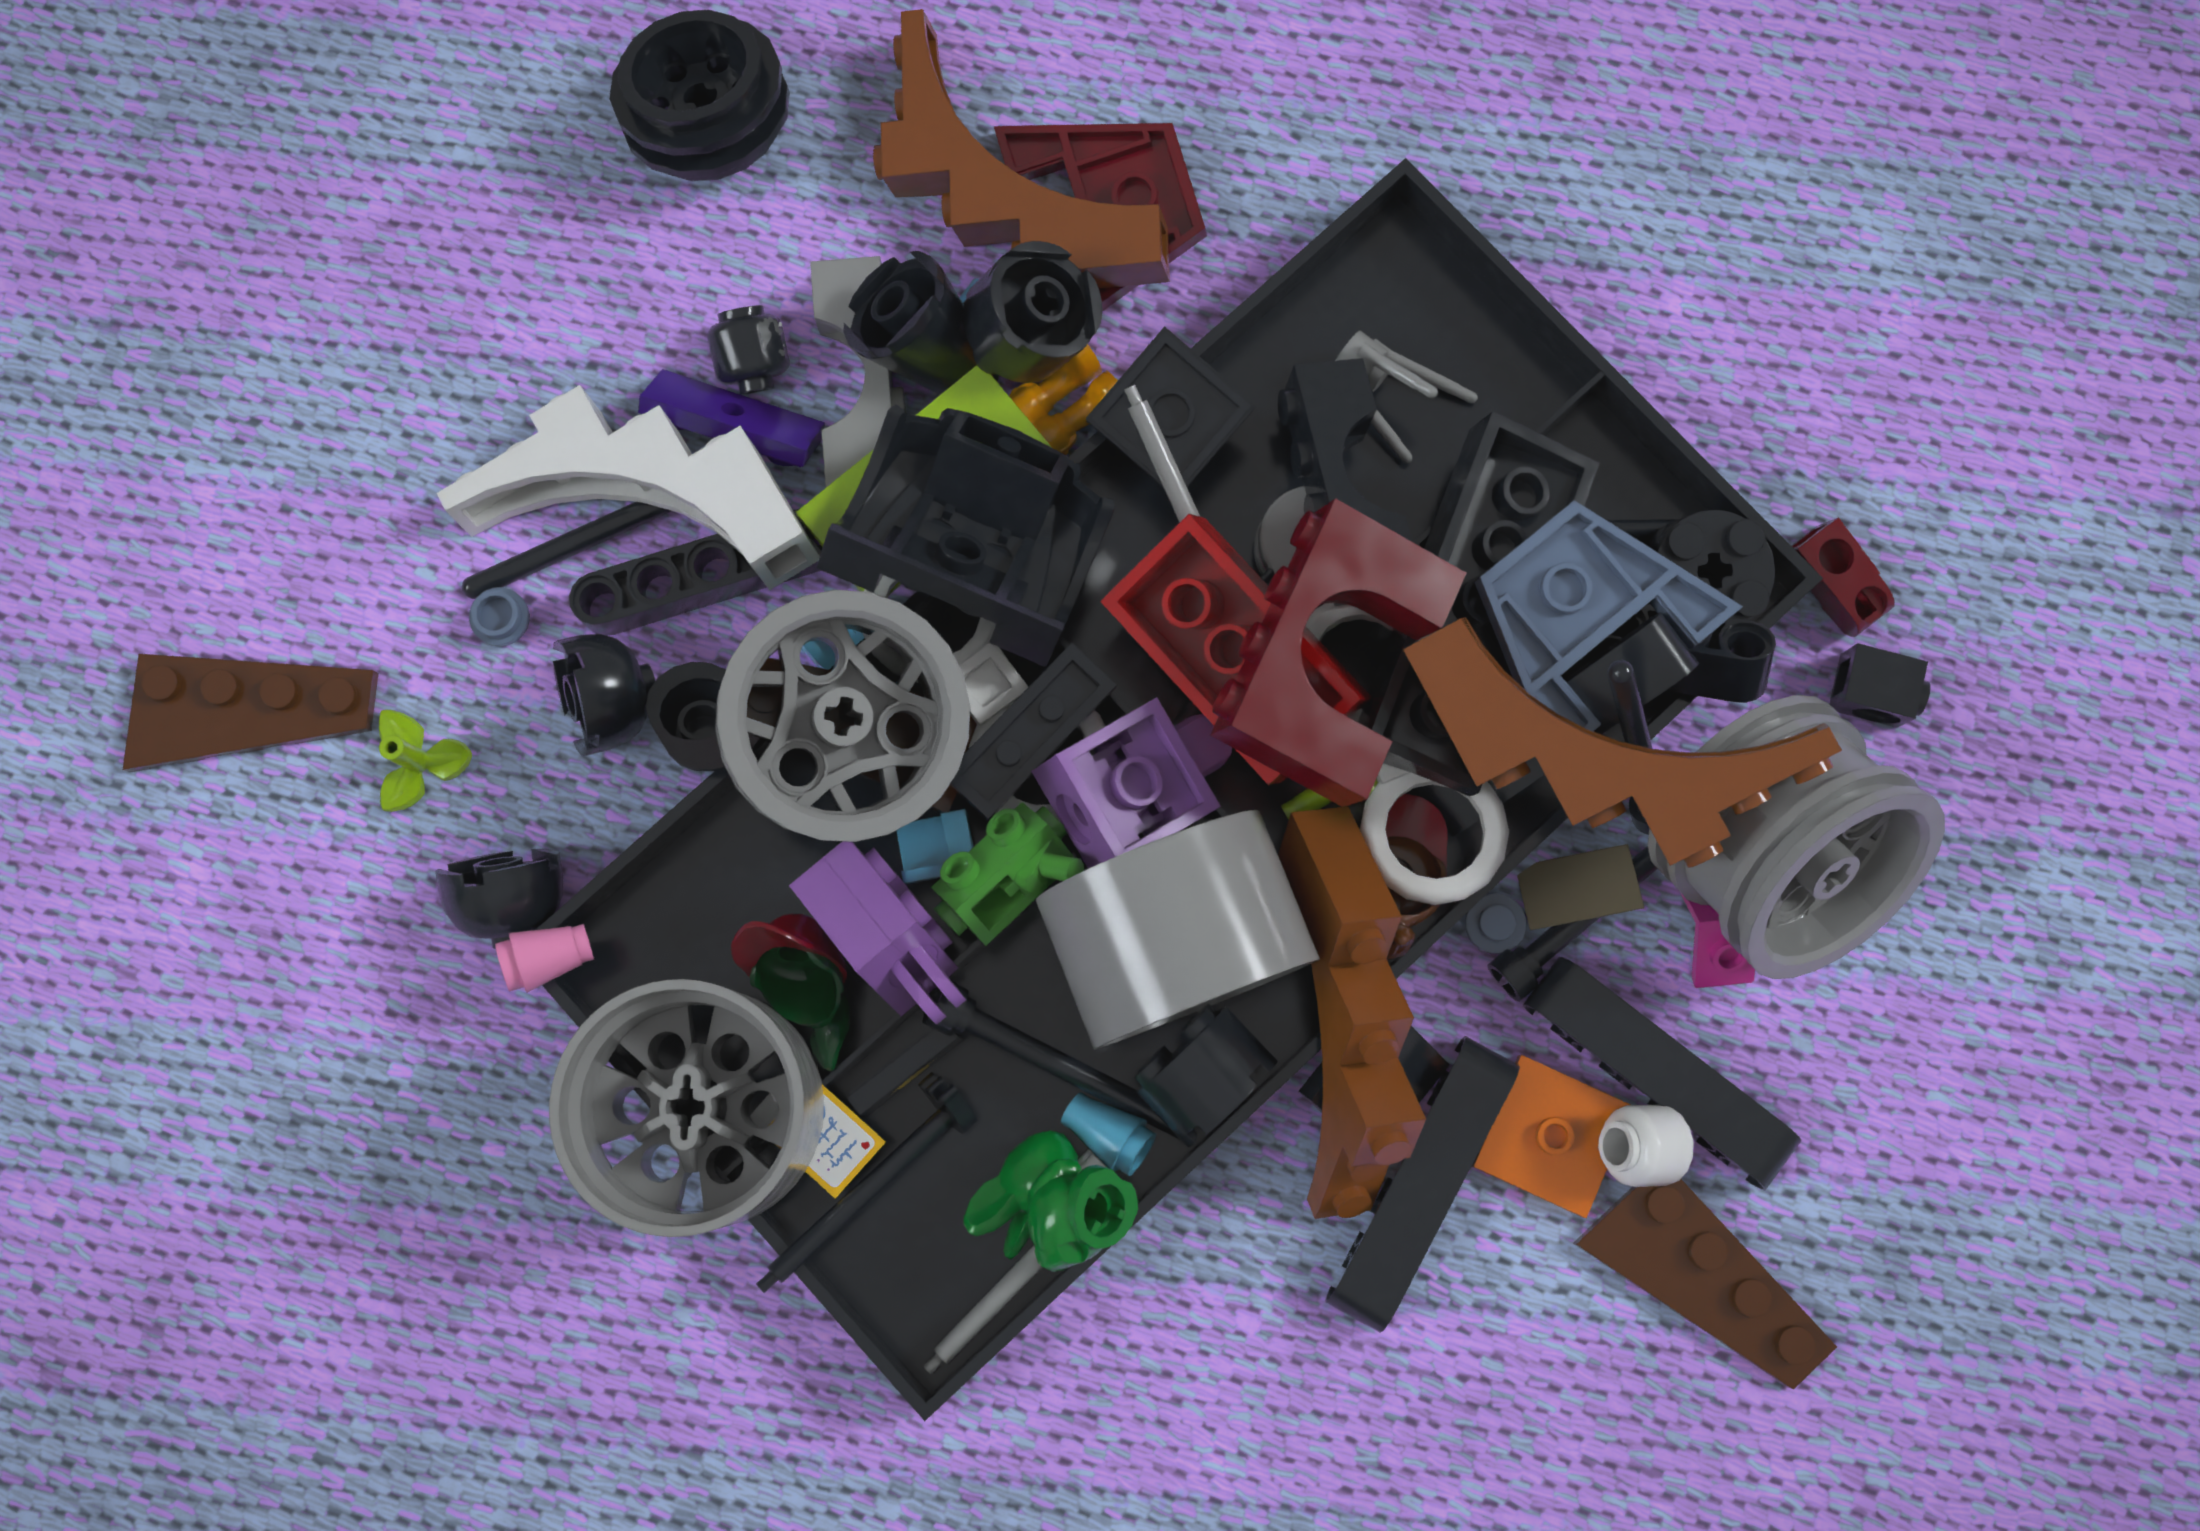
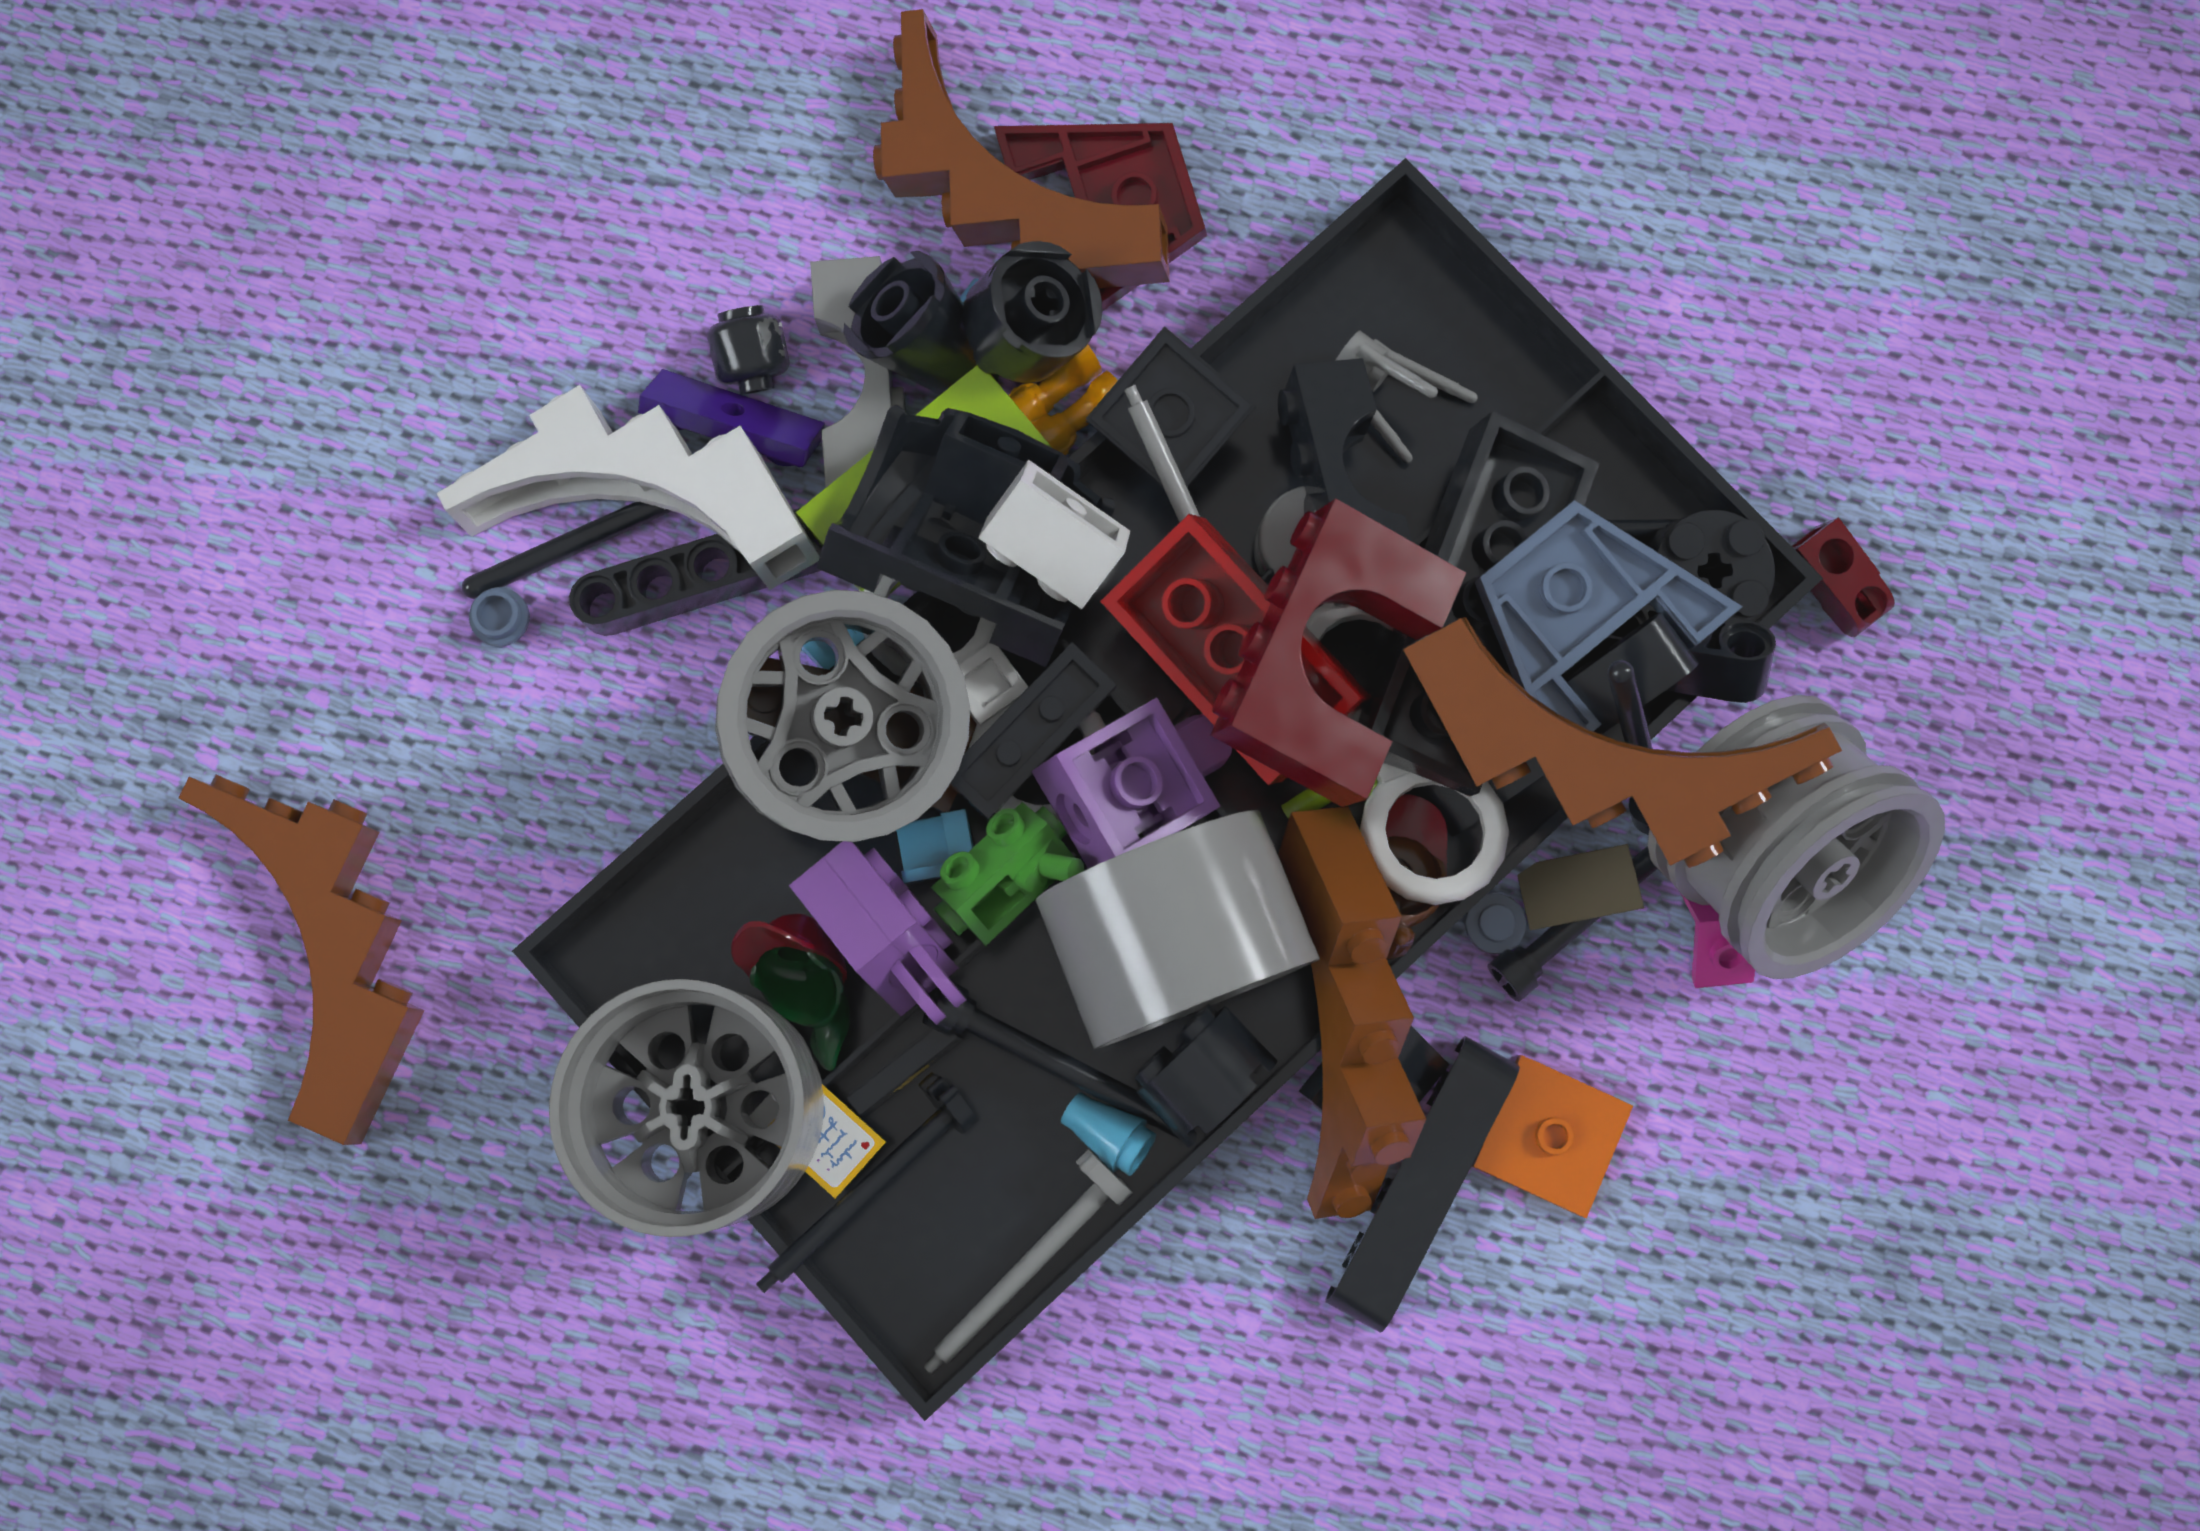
reddish brown wing [122,654,379,772] -> none
lime plant [379,710,472,812] -> none
black cylinder [435,849,563,949] -> none
bright pink cone [495,924,594,993] -> none
black cylinder [553,634,655,757] -> none
black wheel [609,10,790,181] -> none
black piece [645,662,760,771] -> none
green animal [963,1131,1138,1272] -> none
black beam [1523,957,1802,1191] -> none
reddish brown wing [1573,1179,1837,1390] -> none
white head [1598,1105,1694,1187] -> none
black brick [1829,643,1930,728] -> none
none -> dark orange arch [178,774,424,1145]
none -> white brick [979,460,1130,609]

